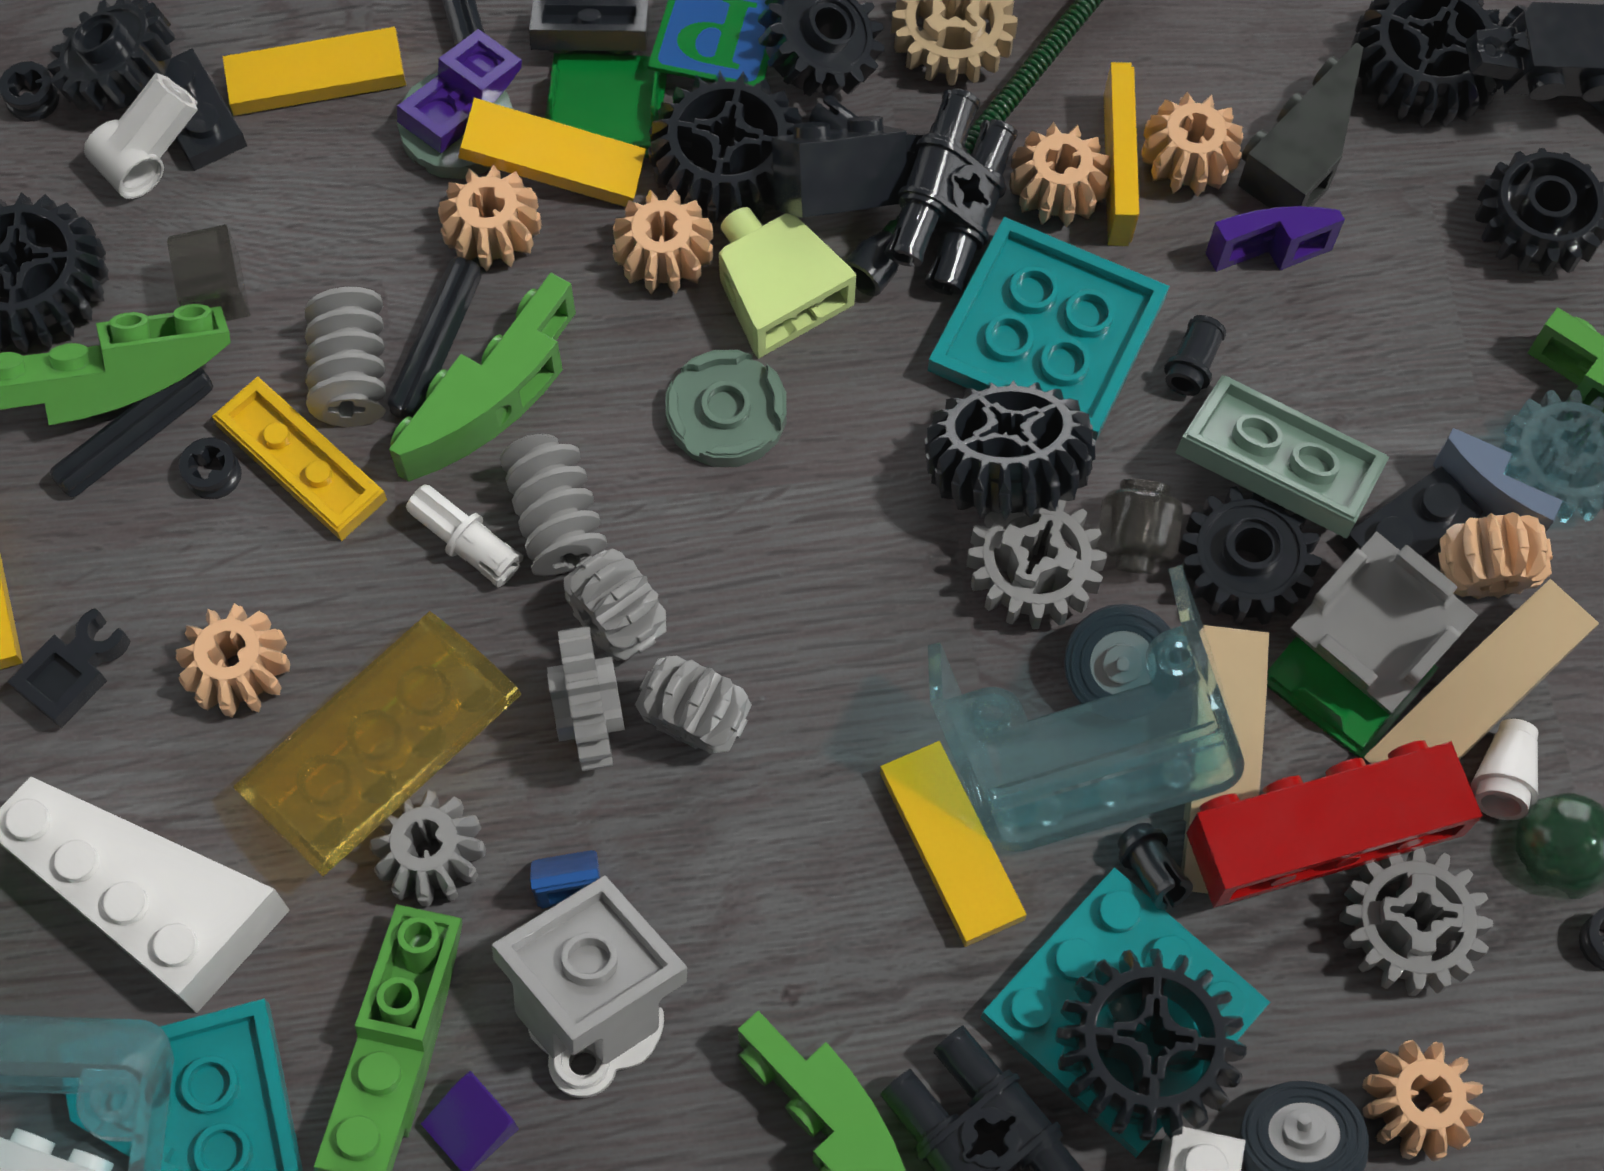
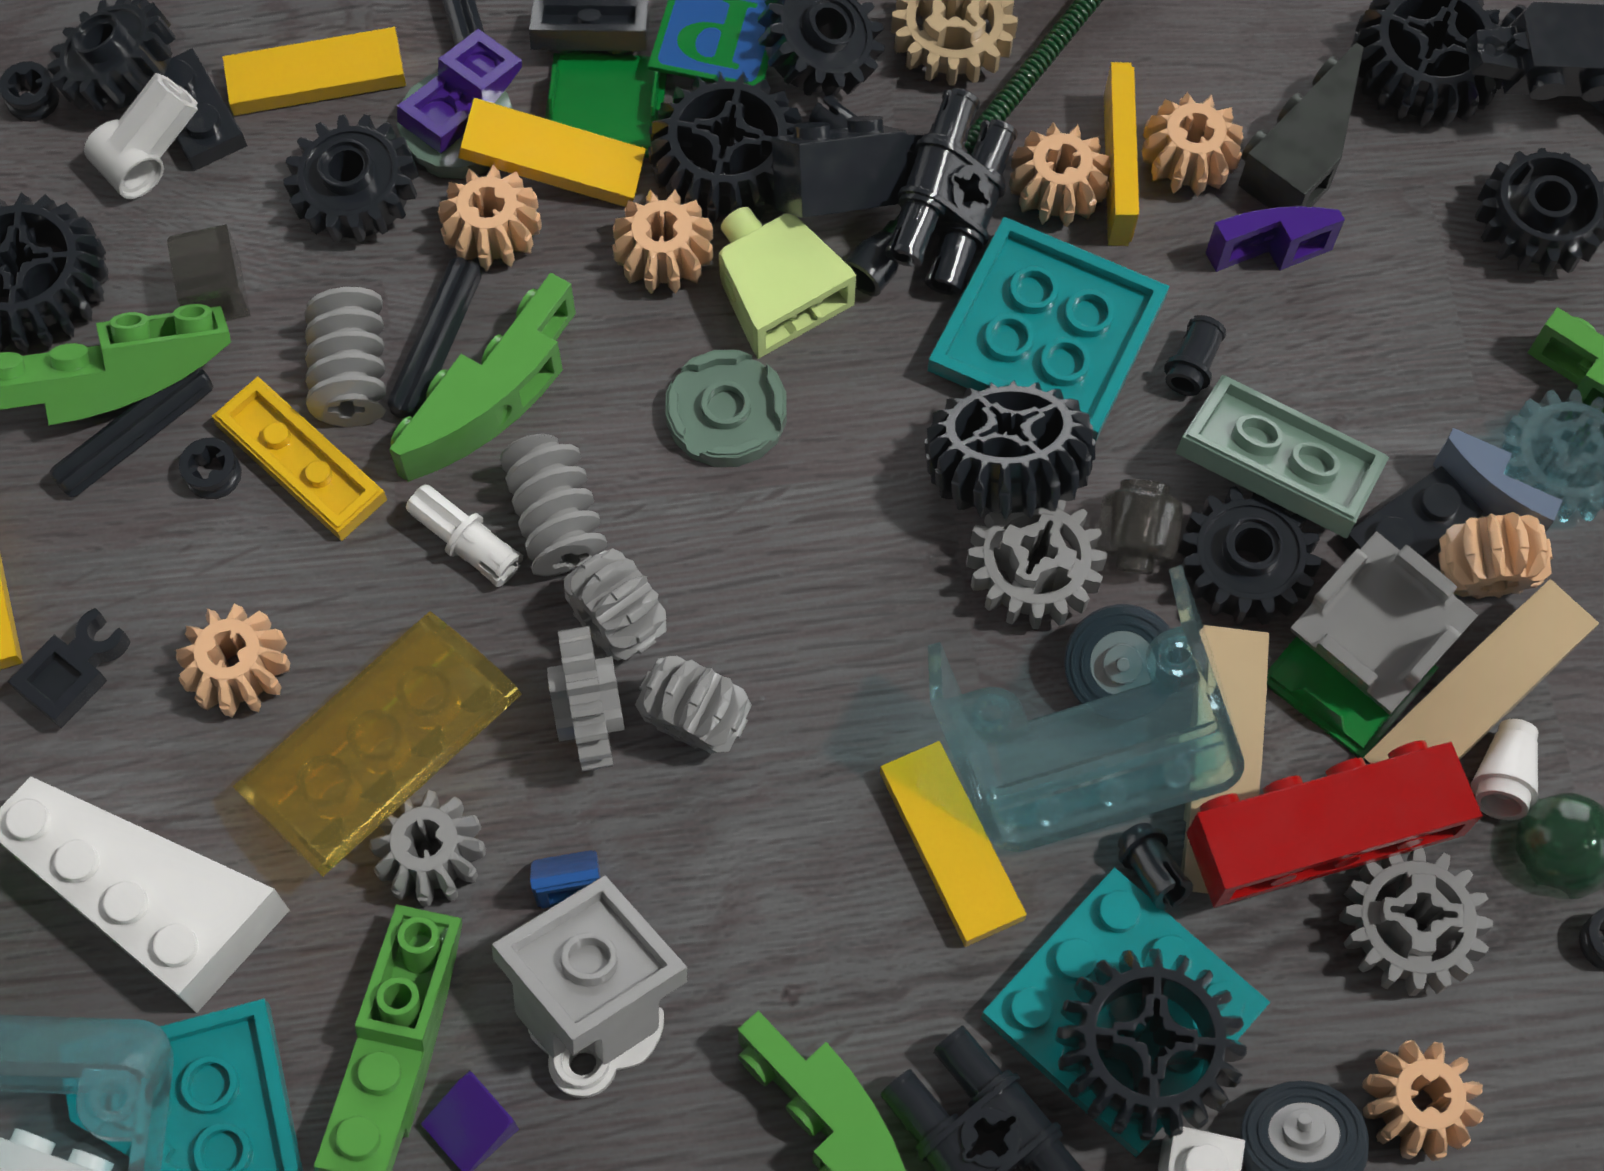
none -> black gear [283,114,419,242]

